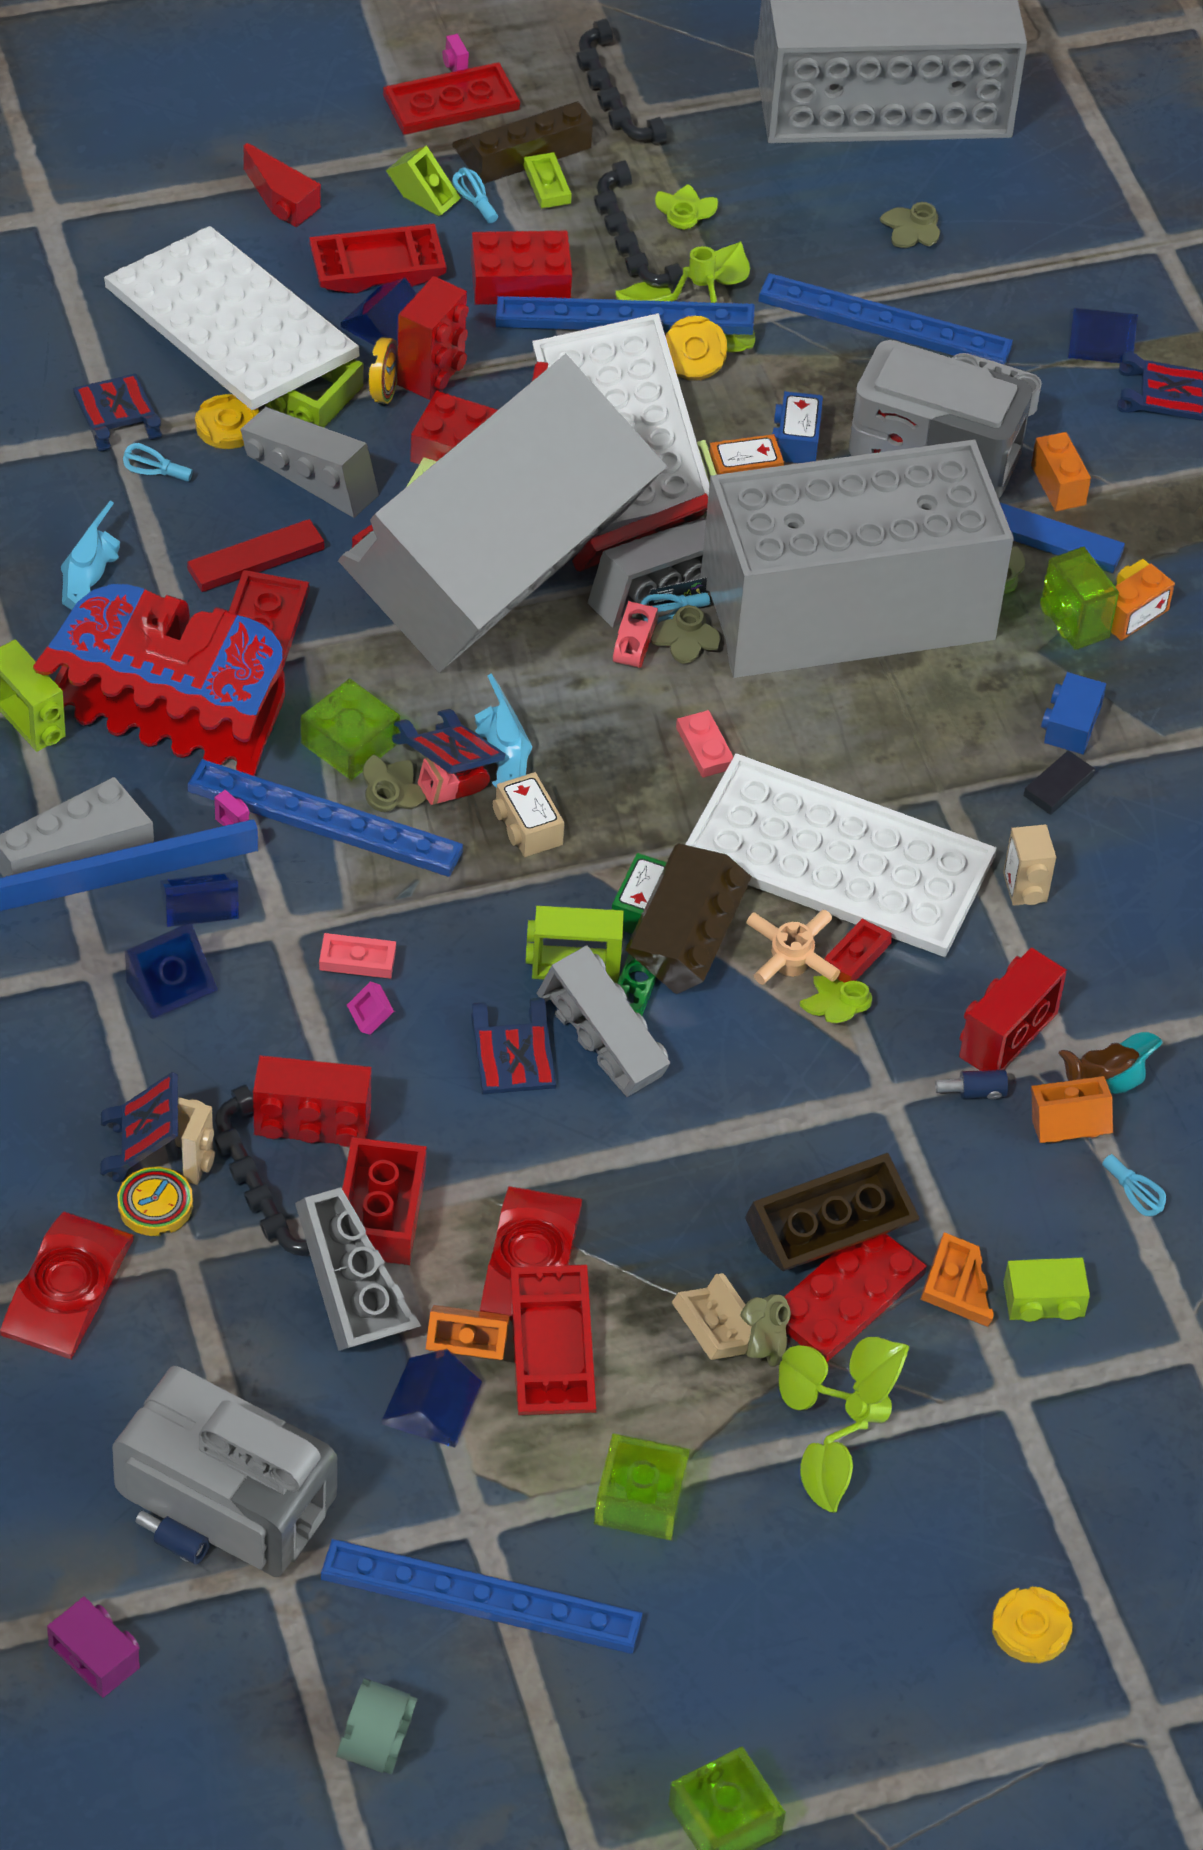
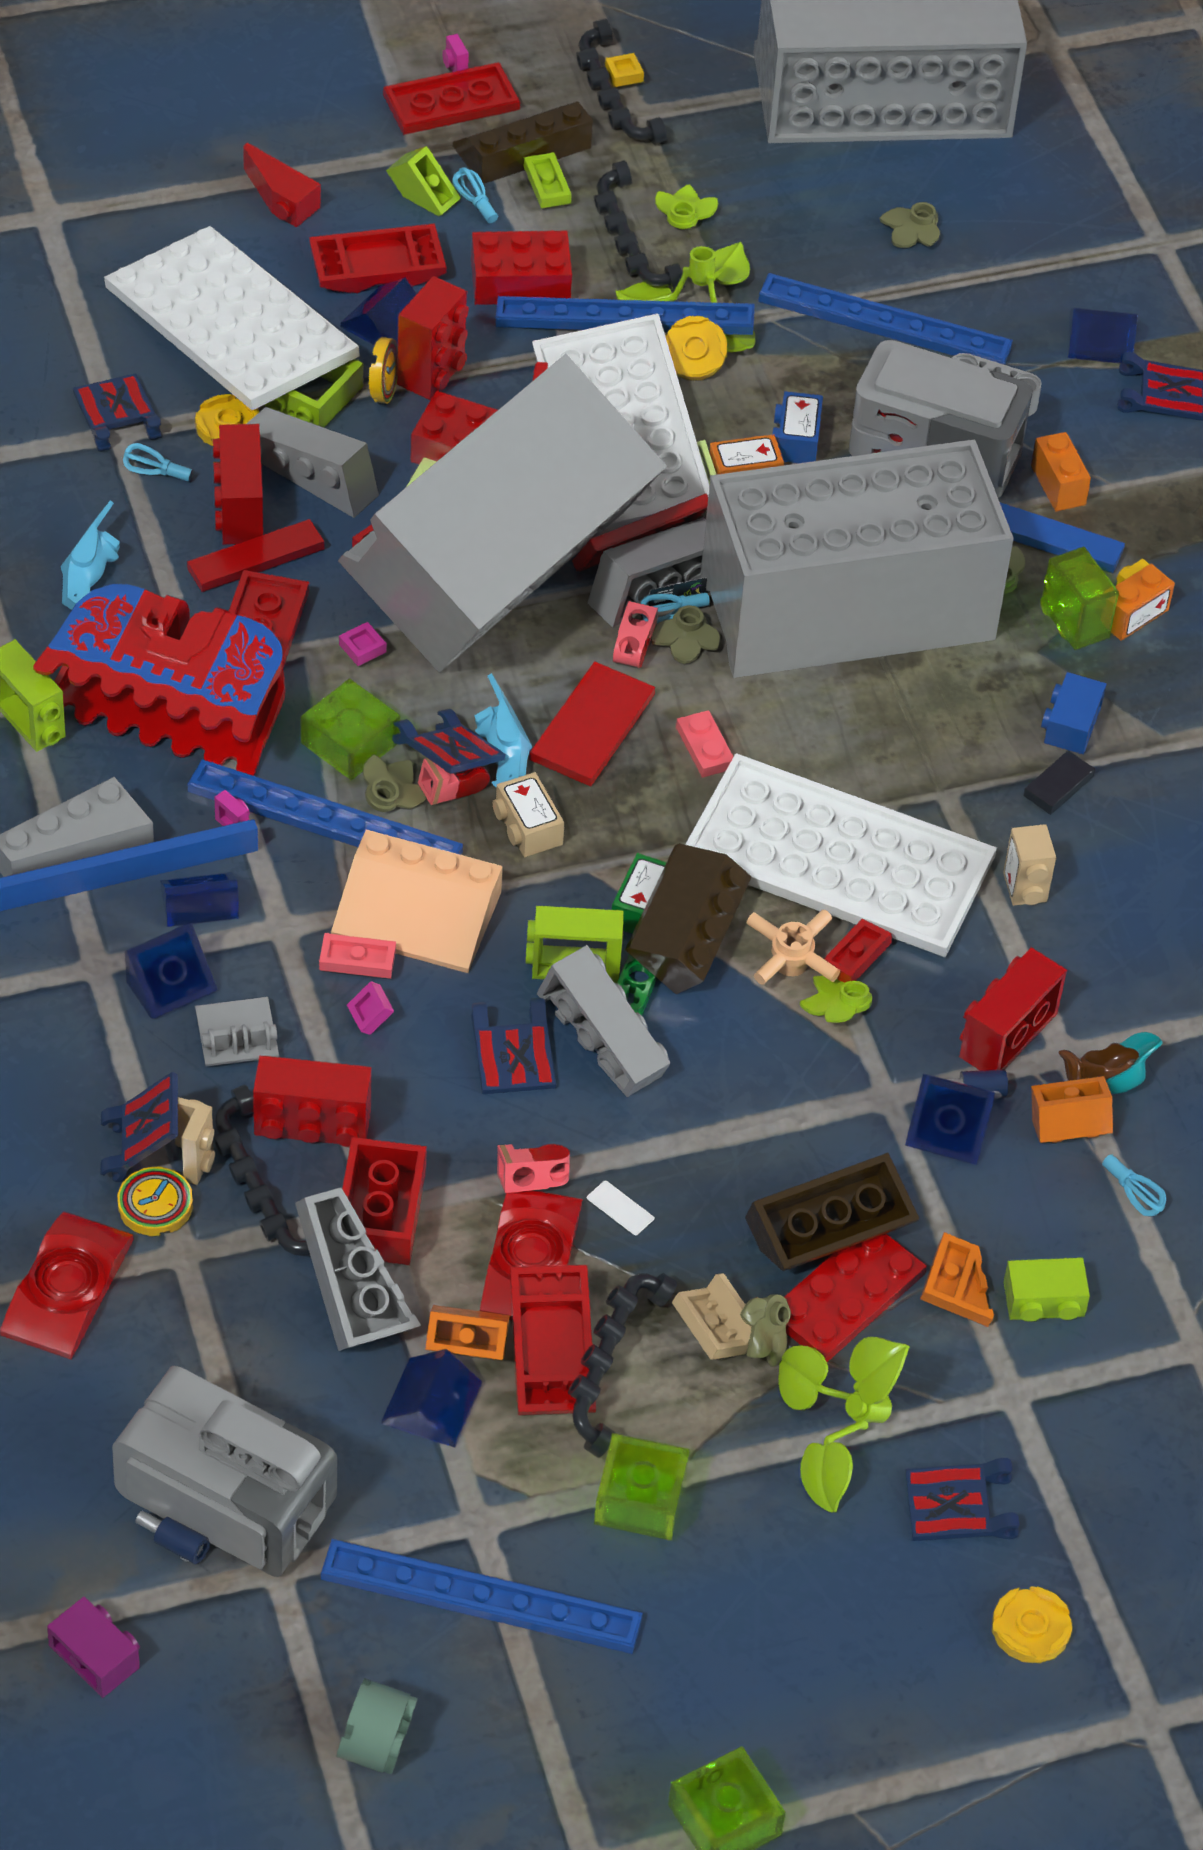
none -> light grey hinge [195,997,279,1067]
none -> red brick [213,424,263,545]
none -> light nougat slope [331,830,503,973]
none -> dark pink plate [339,622,387,666]
none -> coral leg [497,1144,570,1193]
none -> red tile [529,661,655,787]
none -> black bar [568,1273,677,1458]
none -> white sticker [586,1181,655,1236]
none -> yellow plate [605,53,644,87]
none -> clear blue slope [905,1074,996,1165]
none -> dark blue flag [905,1458,1019,1541]

